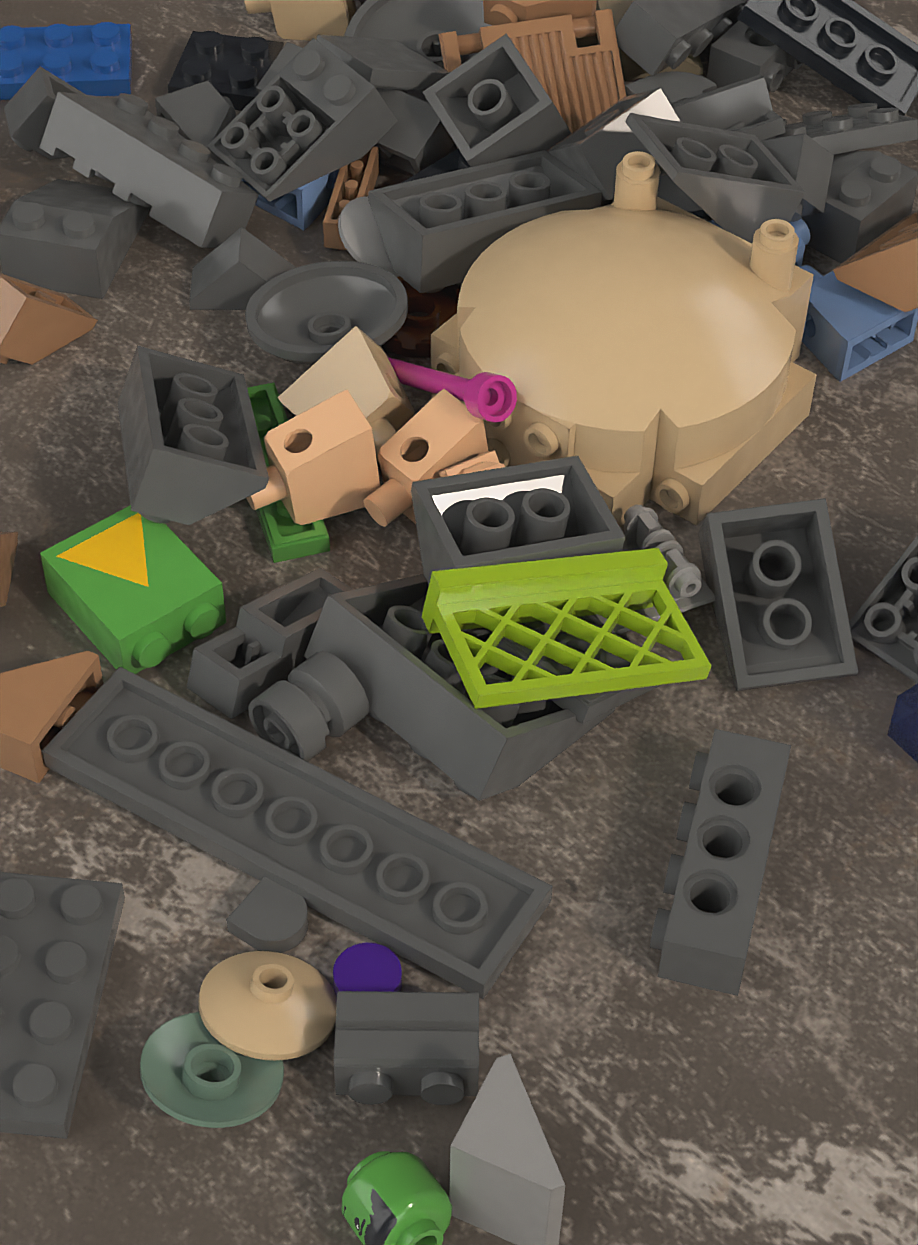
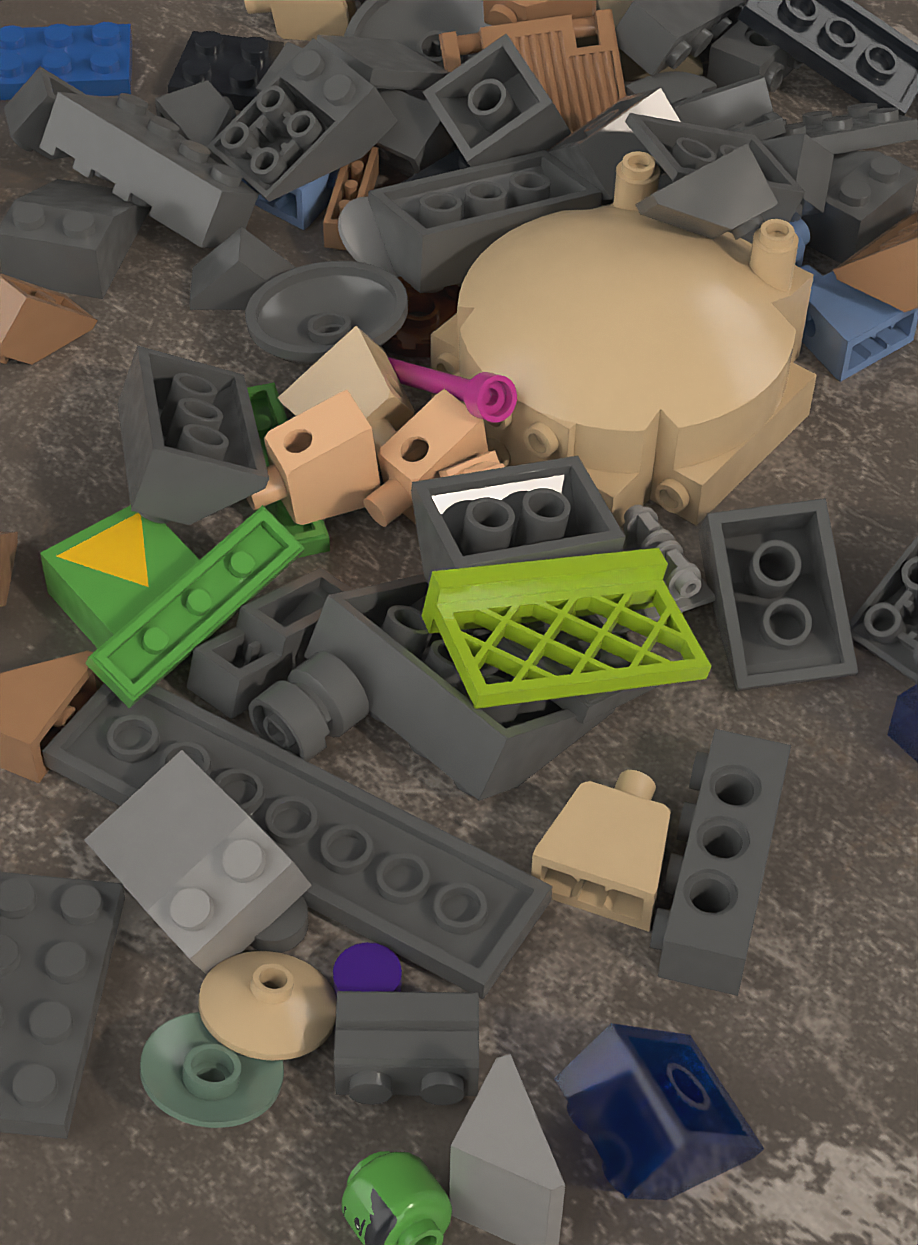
none -> light grey slope [84,750,312,975]
none -> bright green tile [85,505,305,709]
none -> tan torso [531,770,671,932]
none -> clear blue slope [554,1023,764,1200]
none -> dark grey slope [635,143,779,240]

